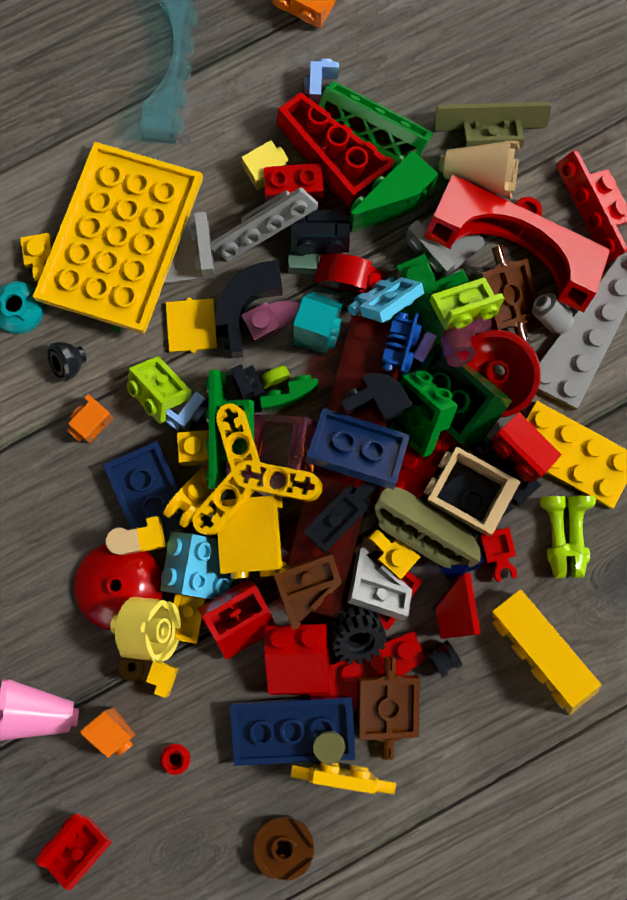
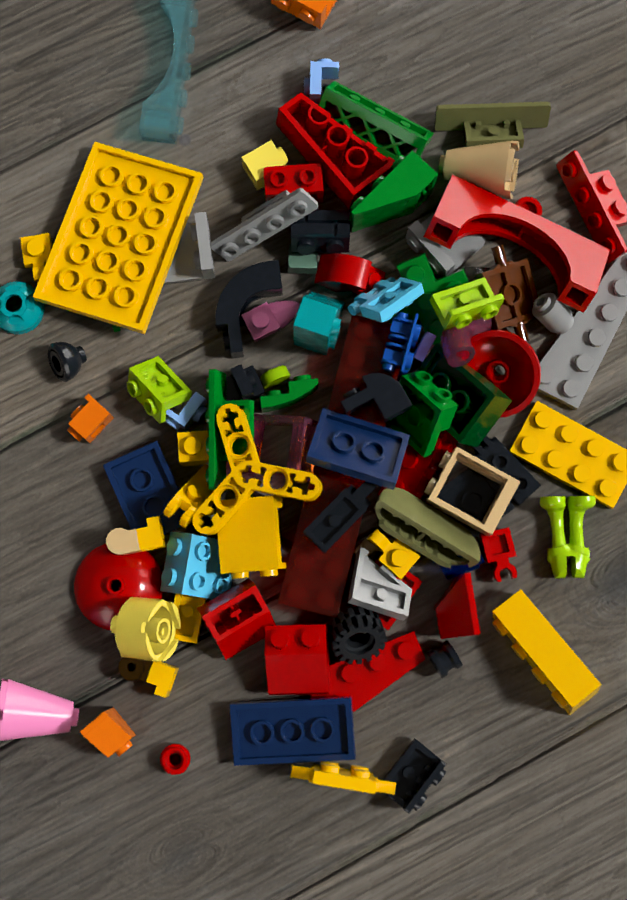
red bracket [35,813,112,891] -> none
yellow piece [166,297,217,354] -> none
reddish brown plate [254,815,314,881] -> none
reddish brown wing [273,552,342,630] -> none
olive tile [313,731,345,764] -> none
reddish brown plate [357,656,420,760] -> none
red slope [490,412,562,483] -> none
none -> black bracket [383,738,446,814]

